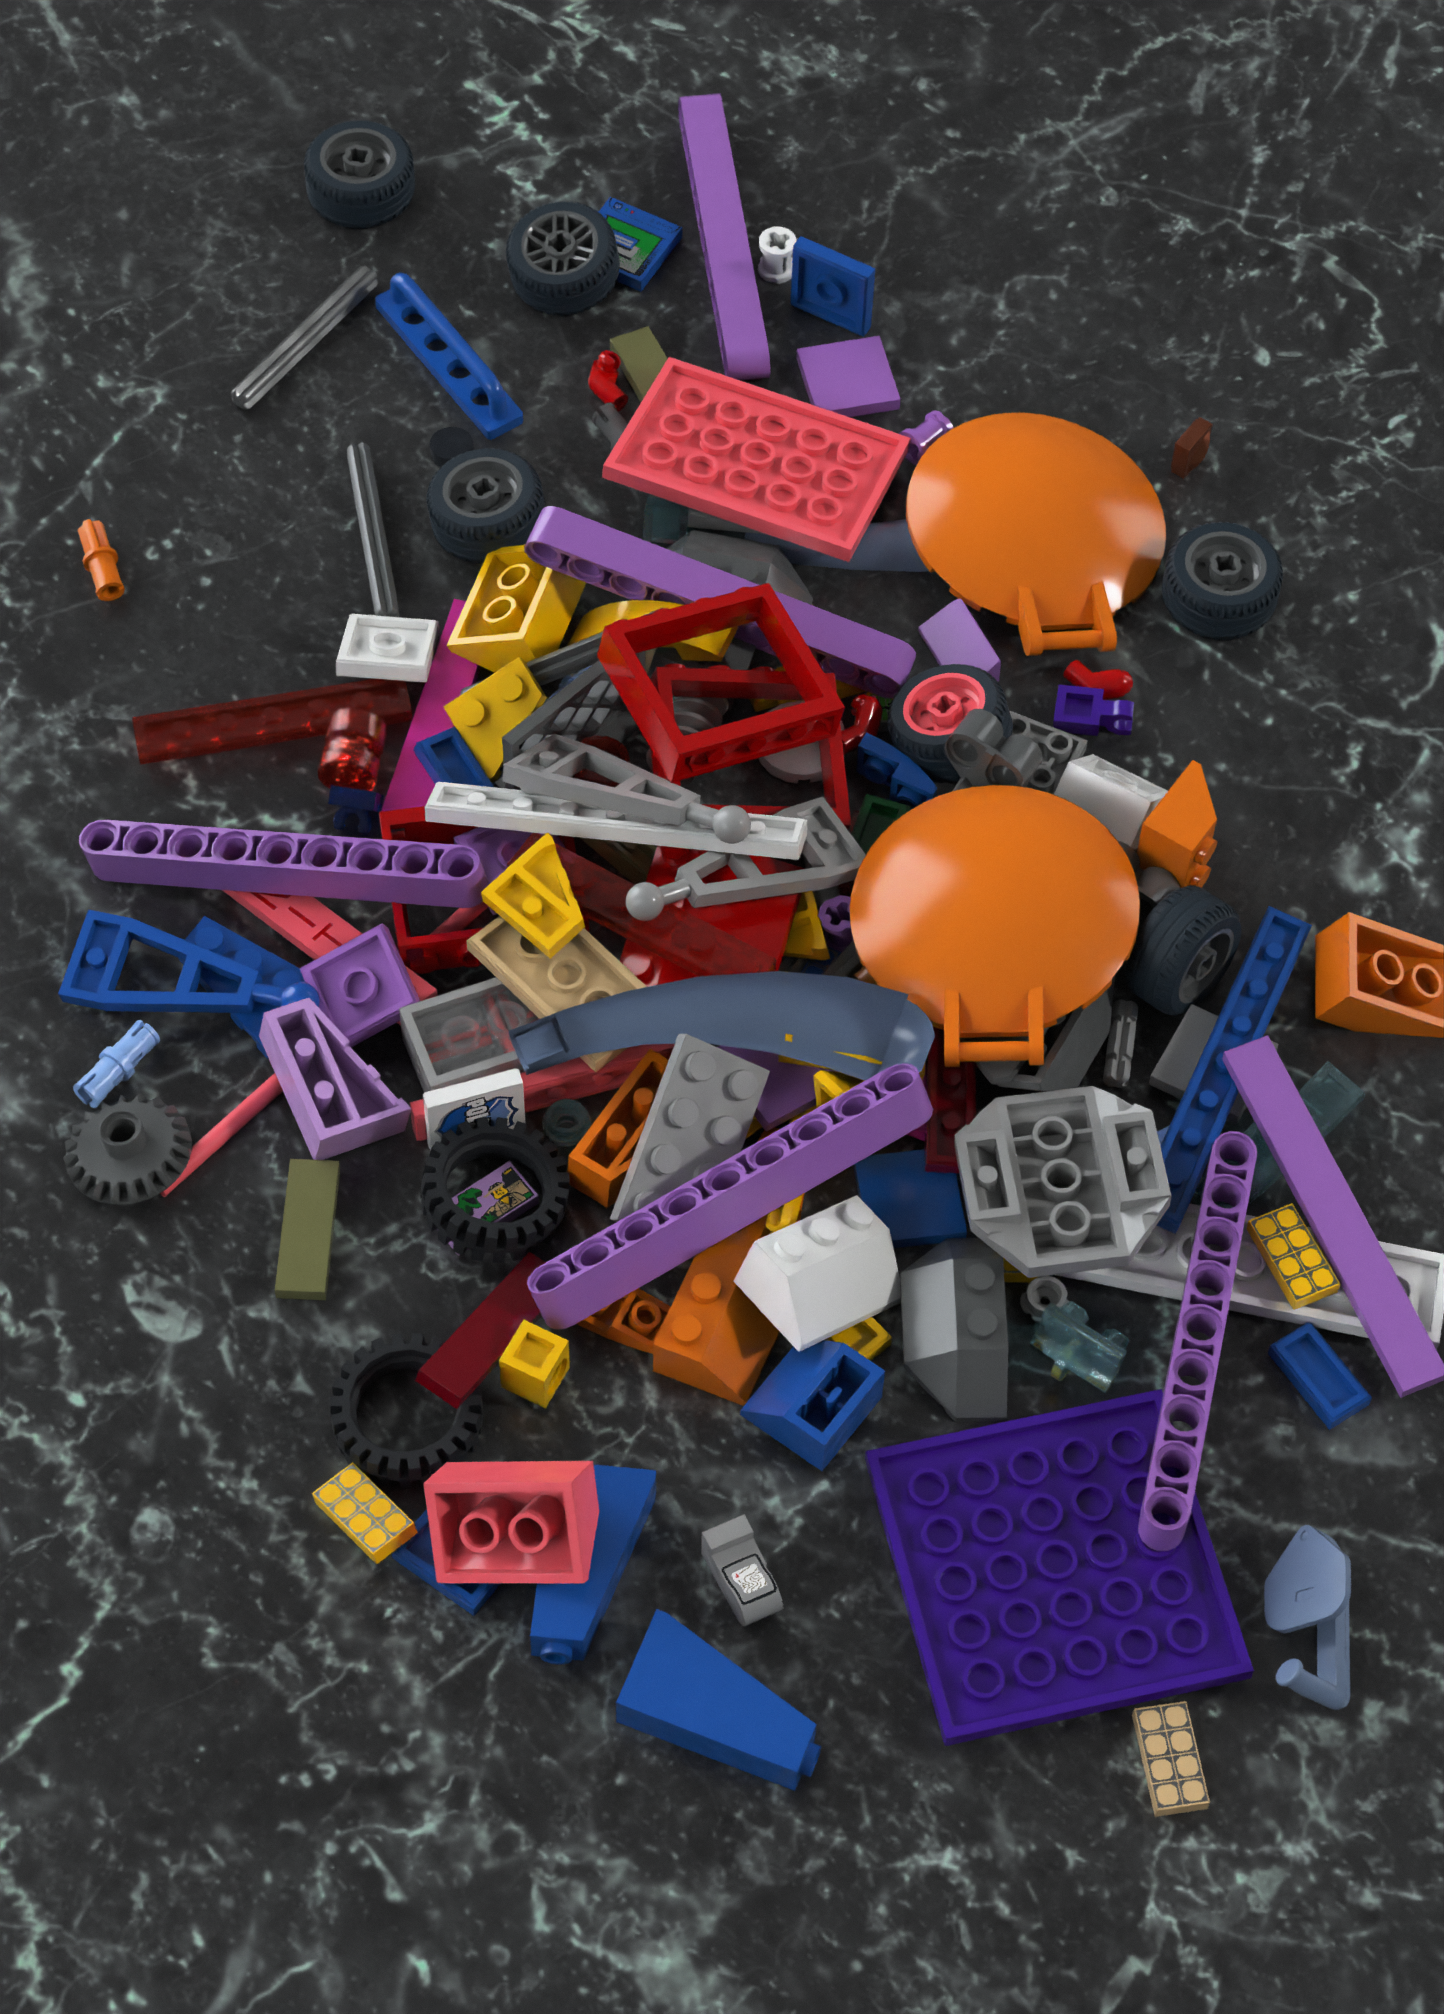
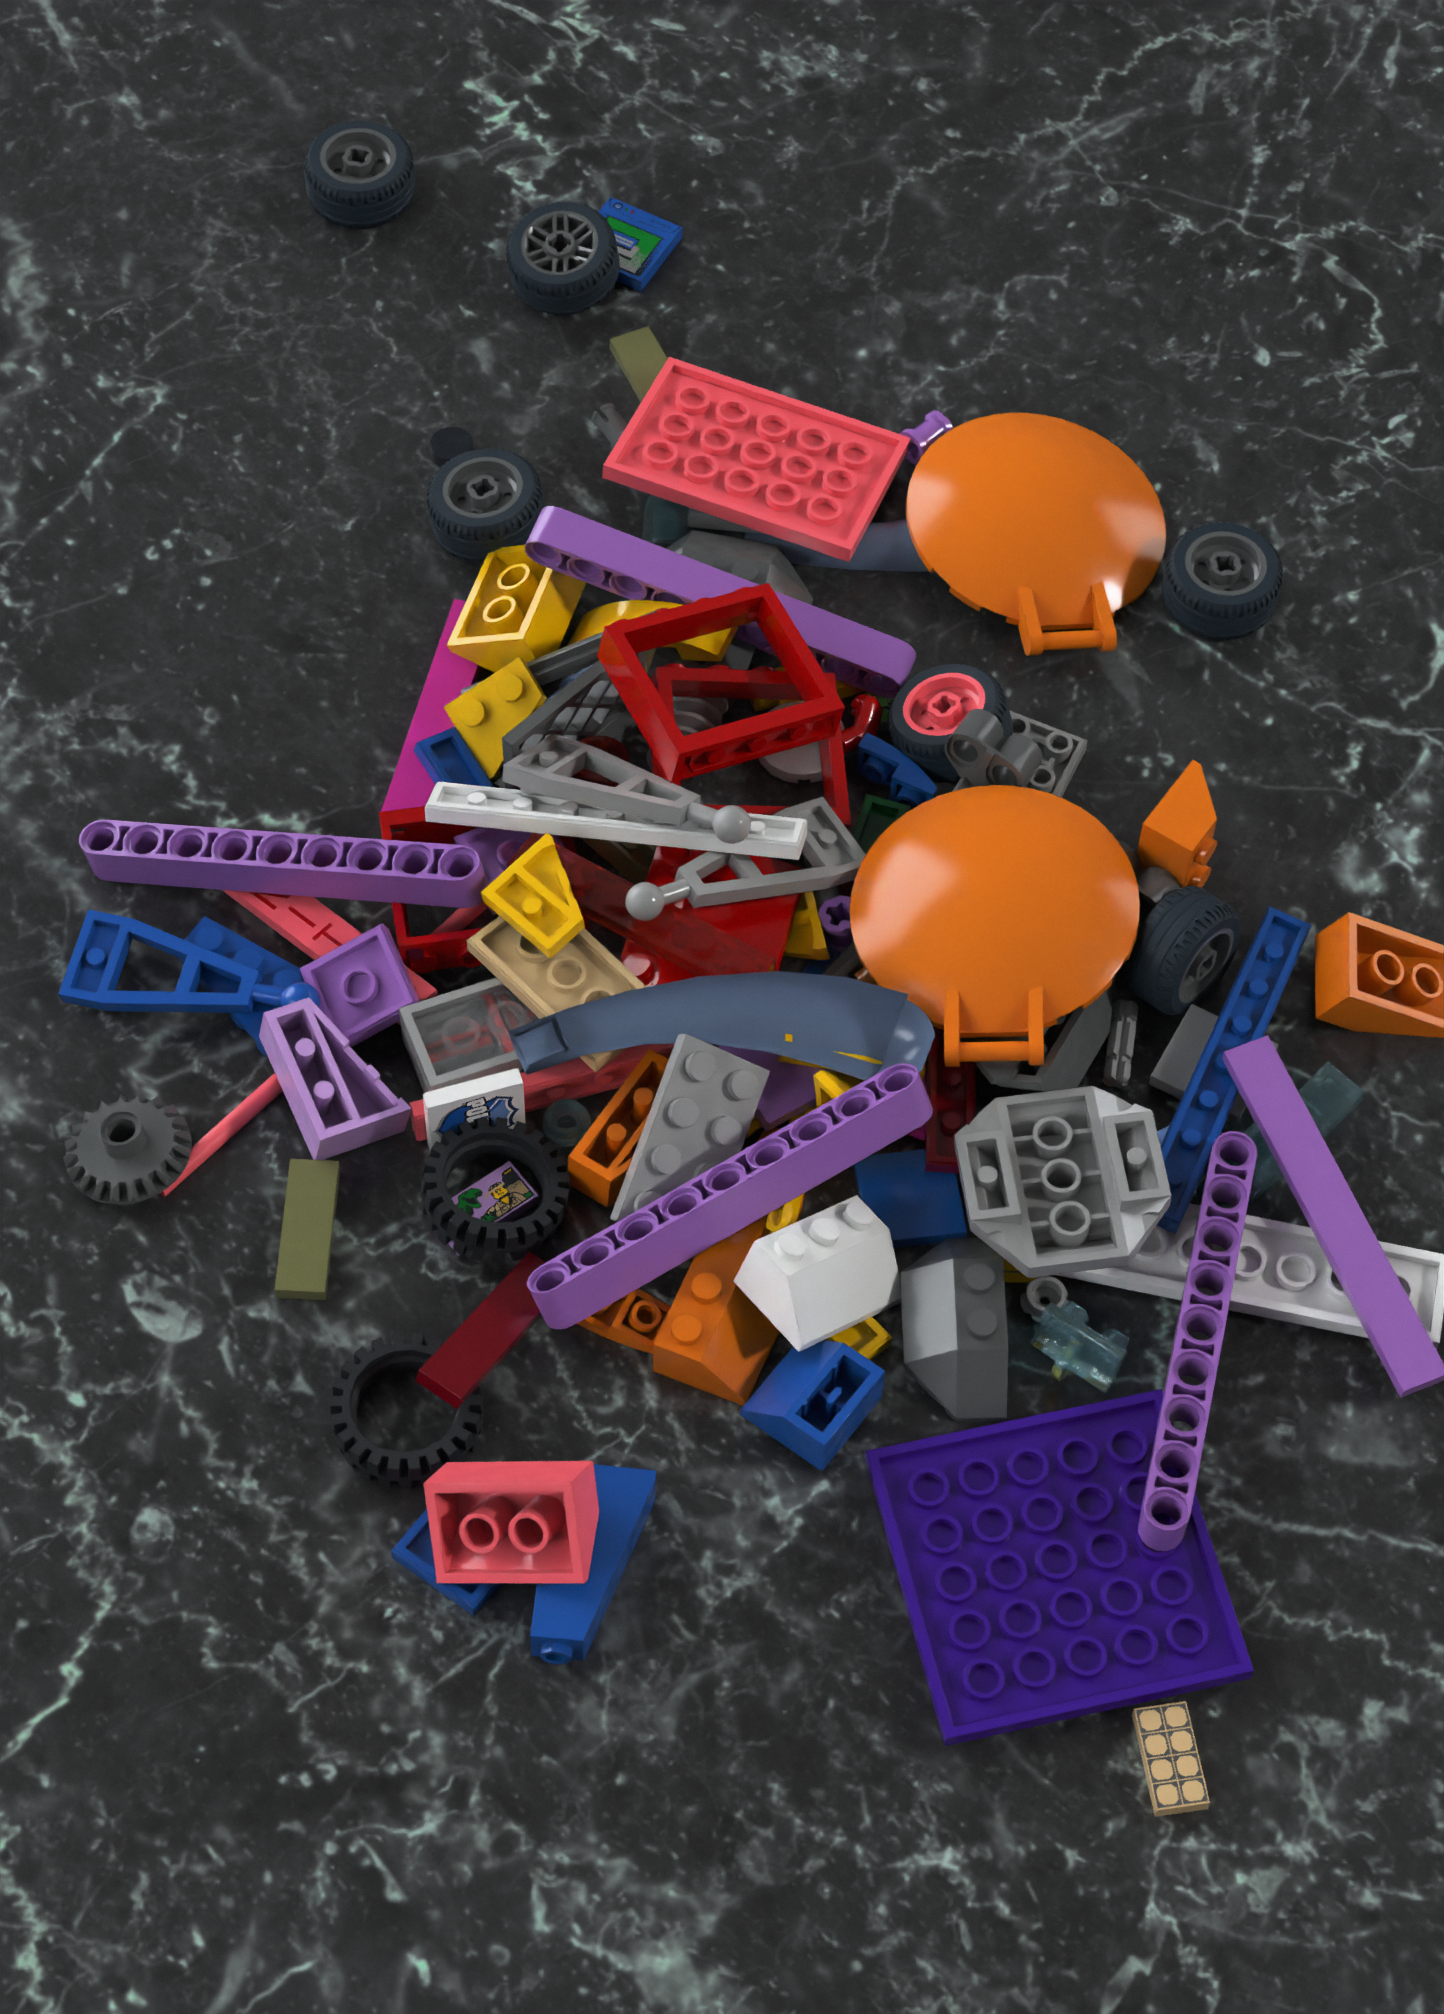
light blue pin [73,1020,160,1108] -> none
orange axle [78,519,125,601] -> none
clear red plate [132,679,412,765] -> none
dark grey axle [231,265,378,410] -> none
yellow tile [312,1462,418,1564] -> none
clear red wheel [317,708,388,796] -> none
clear blue tile [328,785,384,834] -> none
white tile [336,614,439,683] -> none
dark grey axle [347,442,400,617] -> none
blue piece [375,272,523,440] -> none
yellow brick [499,1320,570,1409] -> none
red arm [588,350,628,412] -> none
blue slope [616,1609,822,1791] -> none
medium lavender beam [678,93,770,381] -> none
light grey leg [701,1514,783,1626] -> none
white bush [758,227,796,284] -> none
blue tile [790,236,875,337] -> none
medium lavender tile [796,335,901,417] -> none
medium lavender slope [918,598,1001,682] -> none
dark purple plate [1053,684,1134,736] -> none
white slope [1054,754,1168,850] -> none
red arm [1063,660,1133,700] -> none
copper tile [1171,417,1212,479] -> none
yellow tile [1246,1203,1340,1310] -> none
sand blue piece [1264,1525,1351,1710] -> none
blue tile [1268,1322,1372,1430] -> none

